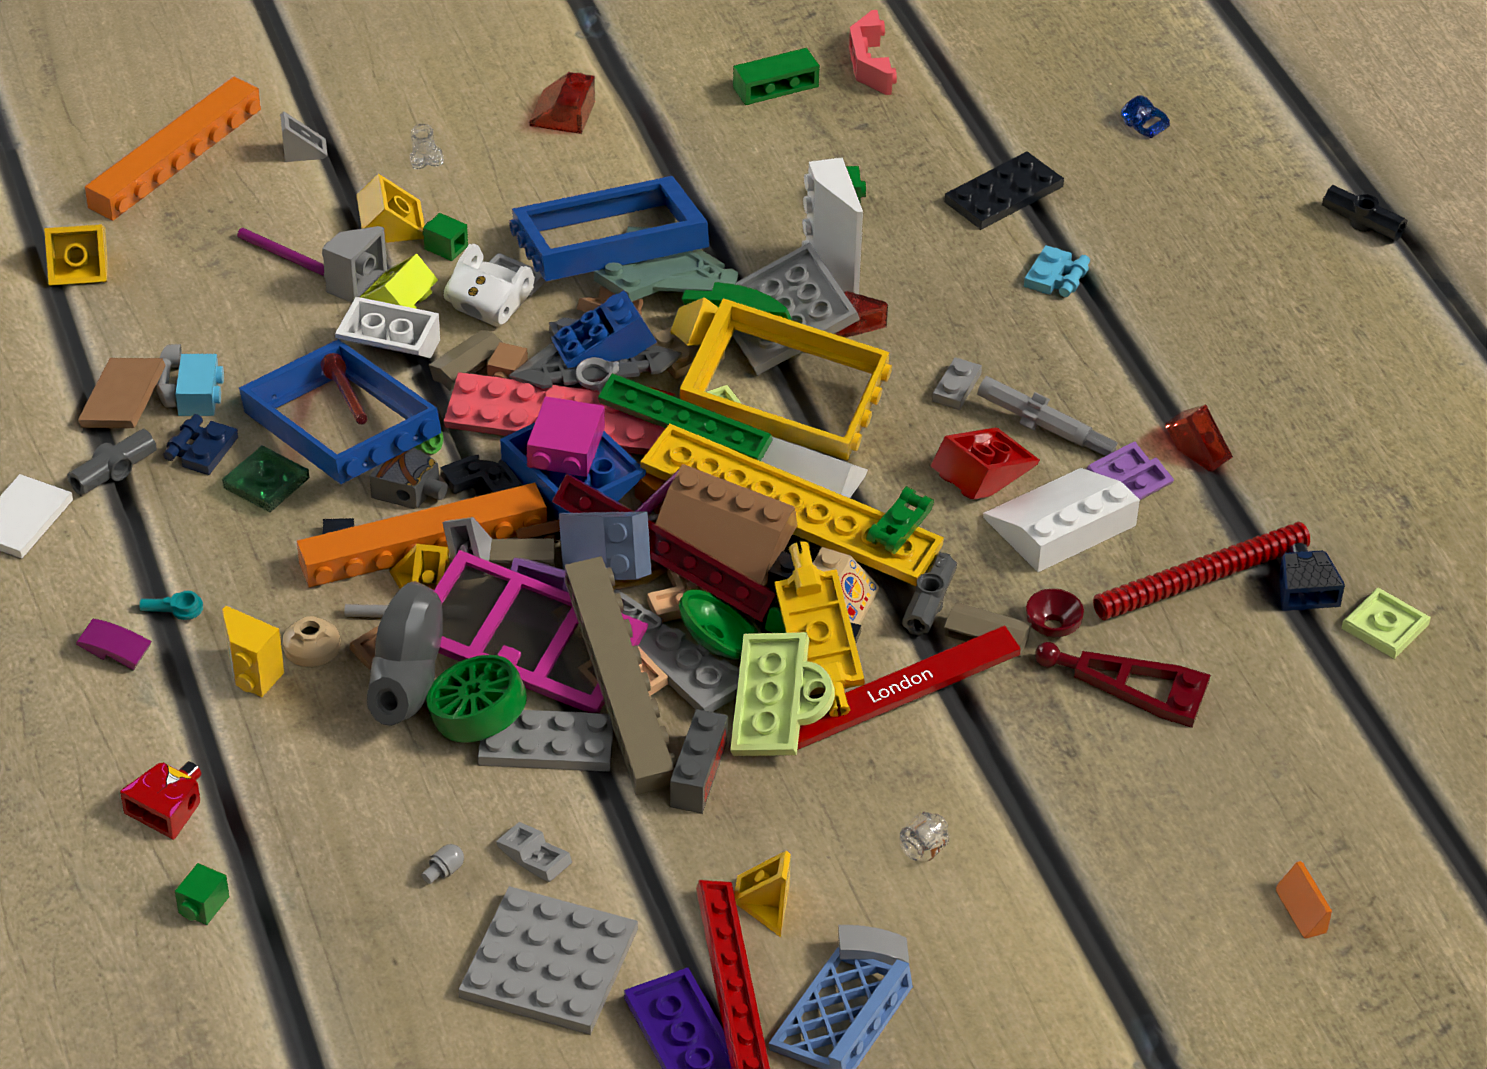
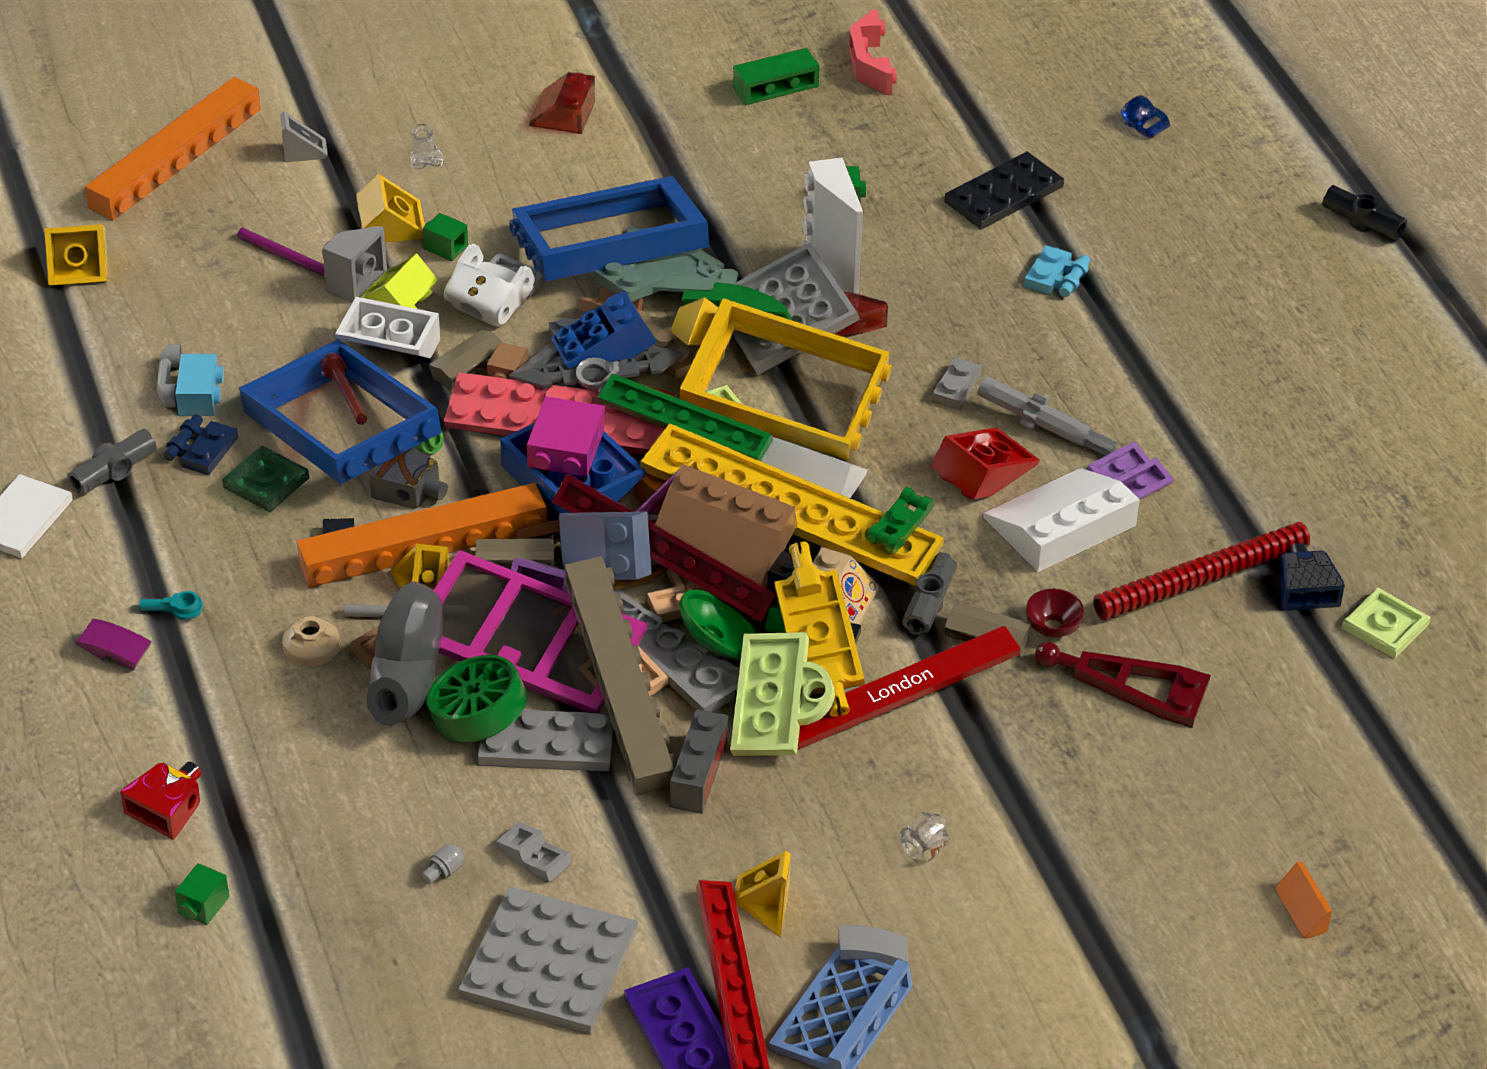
medium nougat tile [78,358,166,428] -> none
yellow slope [222,606,284,697] -> none
black plate [440,455,522,494] -> none
light grey slope [443,517,492,583] -> none
clear red slope [1165,404,1233,472] -> none

